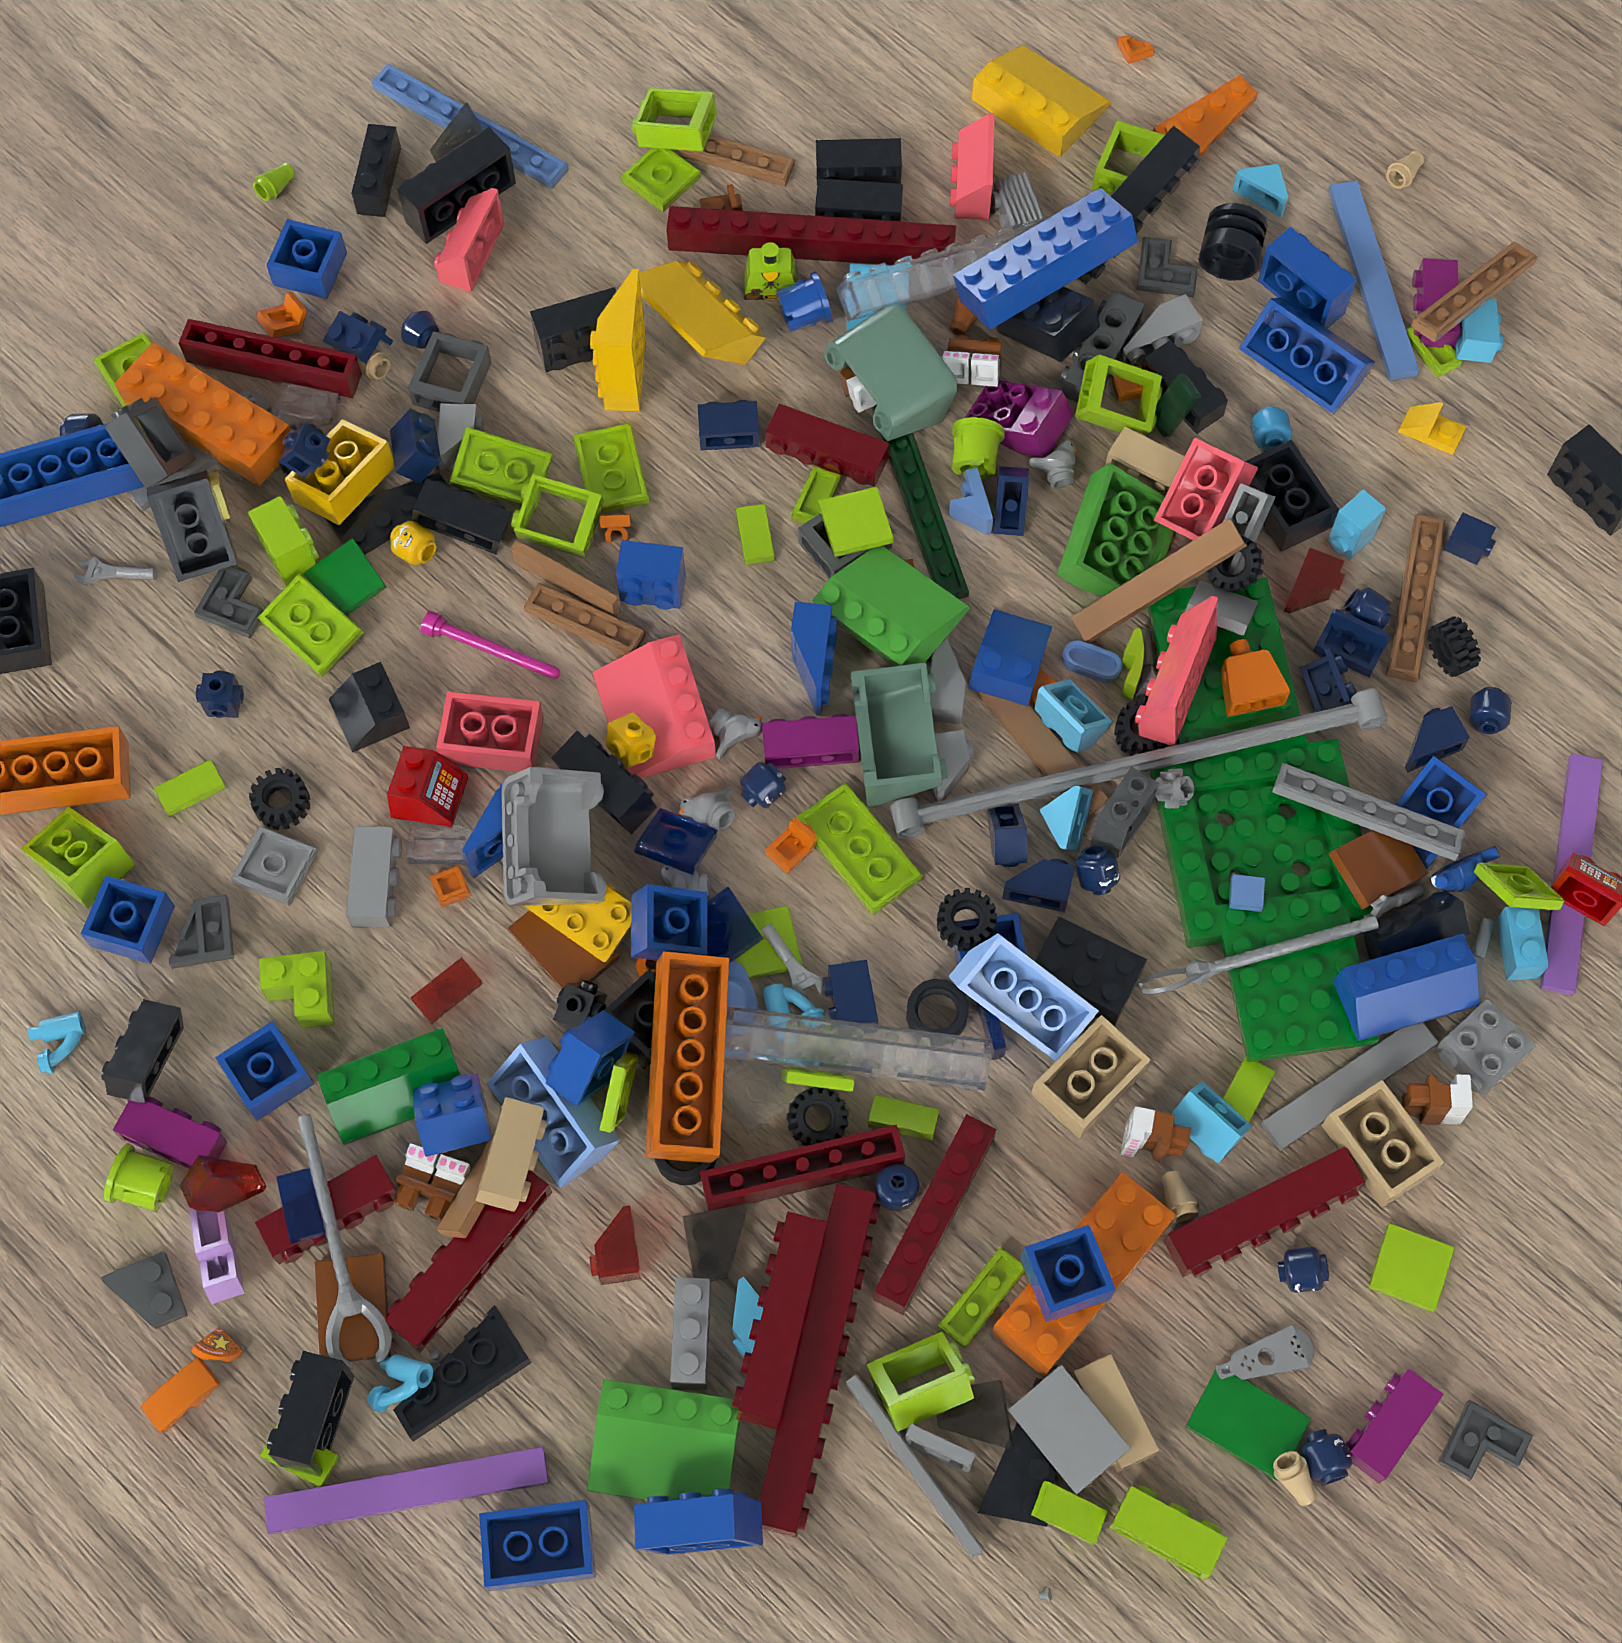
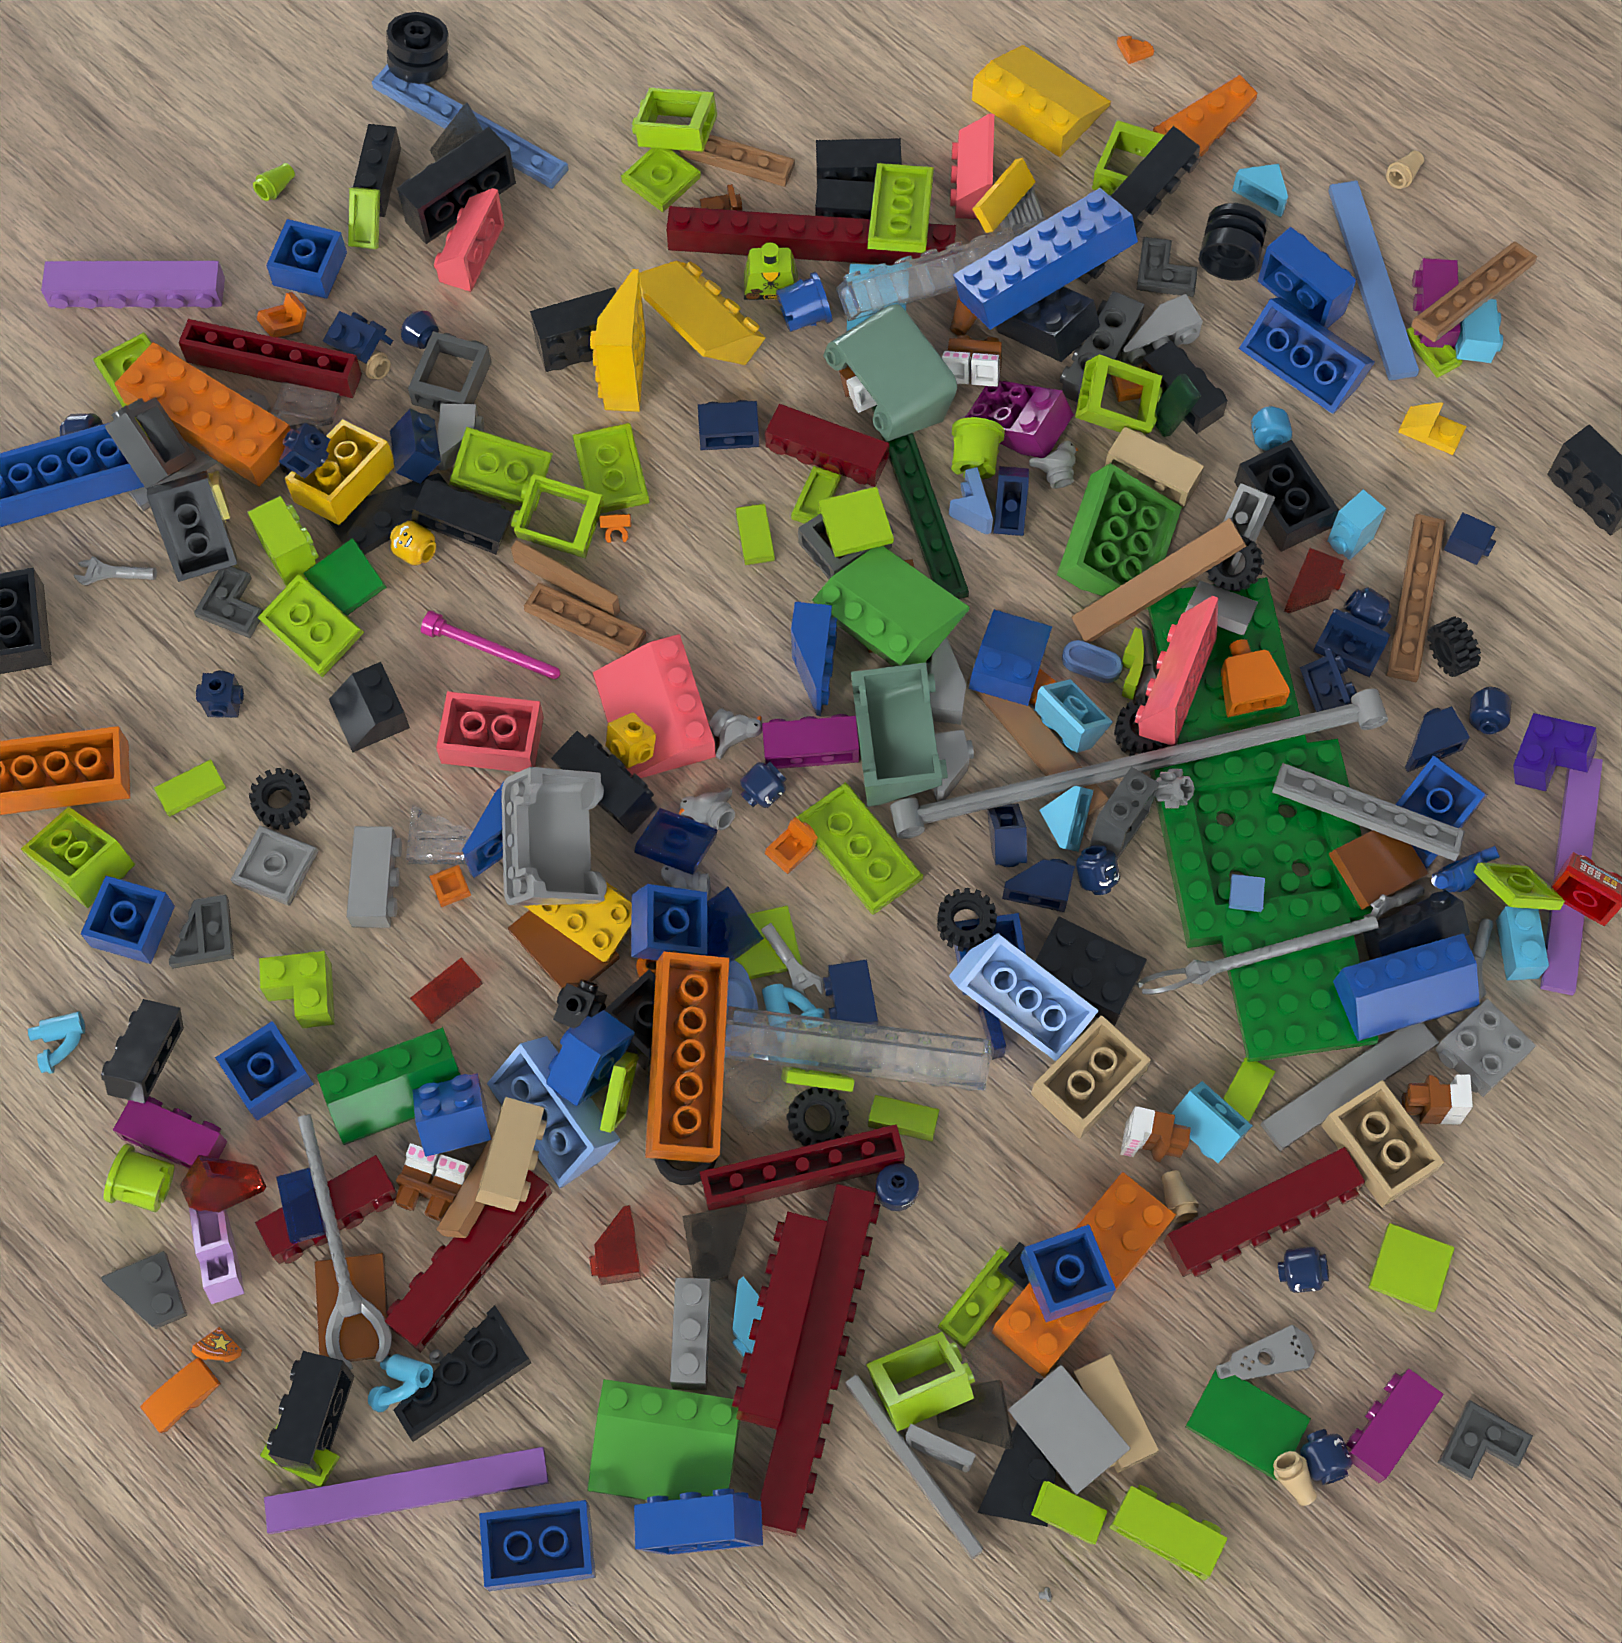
red slope [387,746,468,827] -> none
blue brick [616,540,686,609] -> none
dark red brick [873,1114,996,1315] -> none
black tyre [906,979,969,1045] -> none
coral slope [1154,437,1258,541] -> none
none -> medium lavender brick [41,261,225,309]
none -> lime tile [348,187,380,249]
none -> black wheel [386,12,449,84]
none -> lime tile [868,163,934,253]
none -> yellow tile [973,158,1036,233]
none -> black tile [997,1242,1030,1291]
none -> dark purple brick [1513,713,1597,791]

